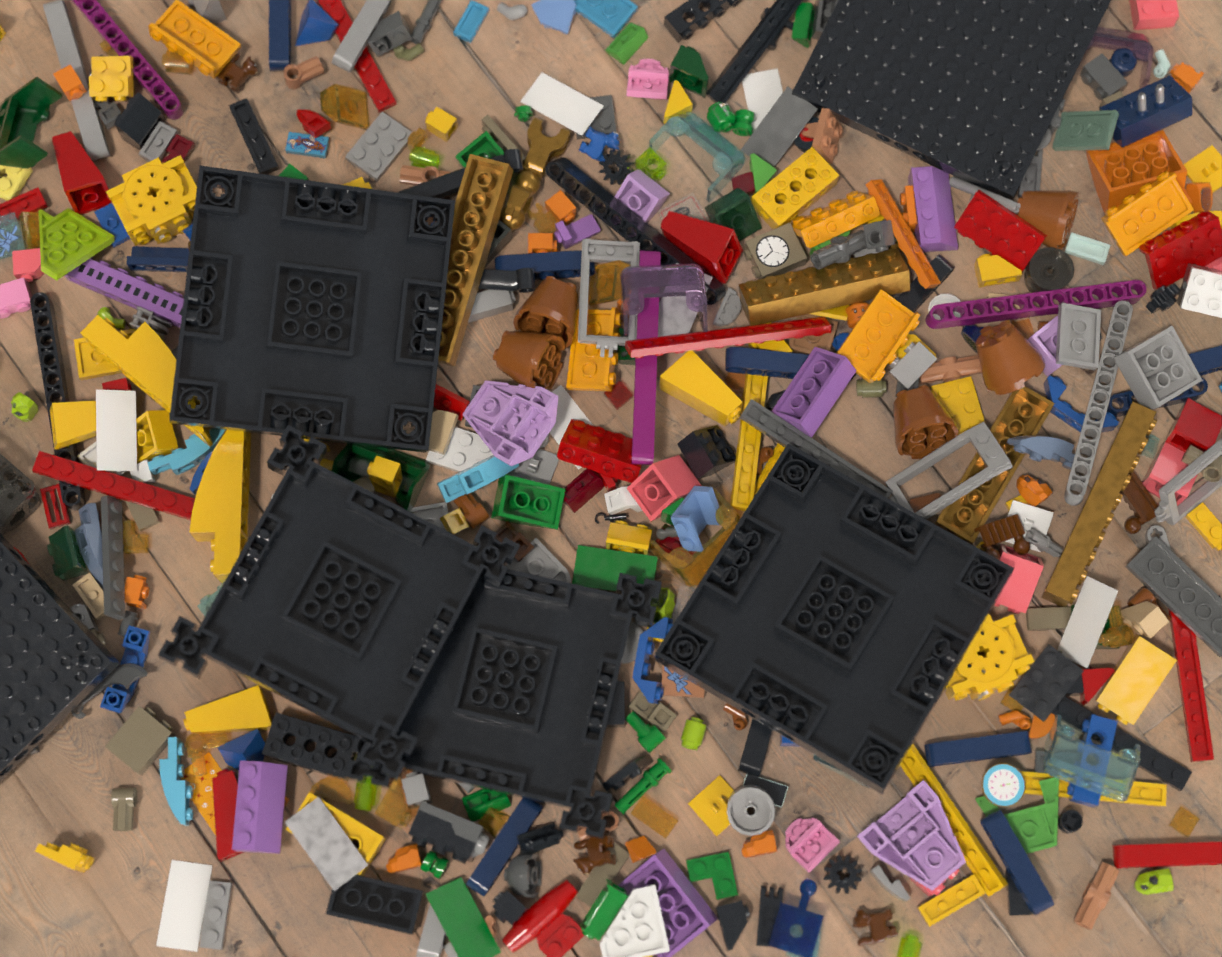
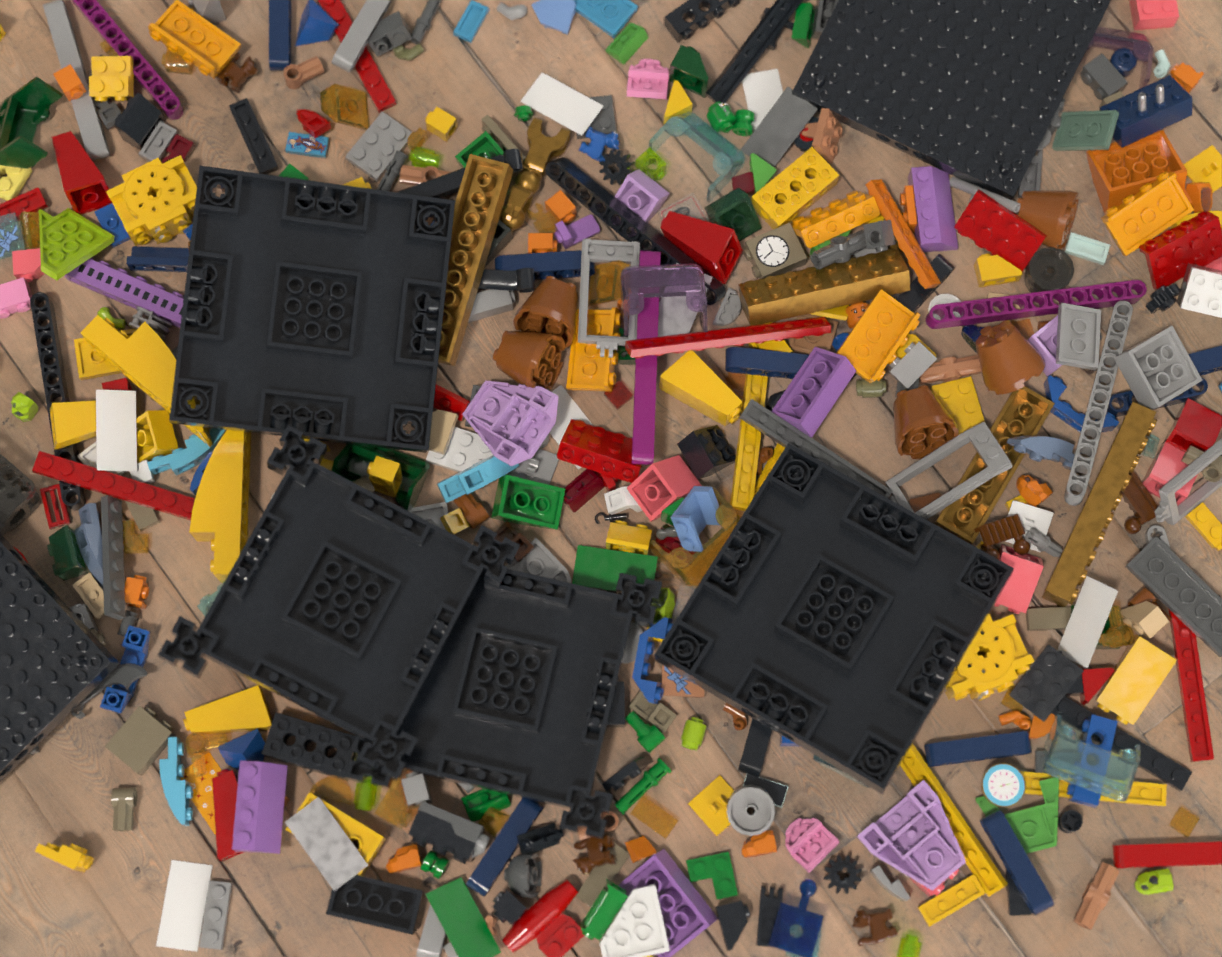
none -> dark grey pin [376,150,408,191]

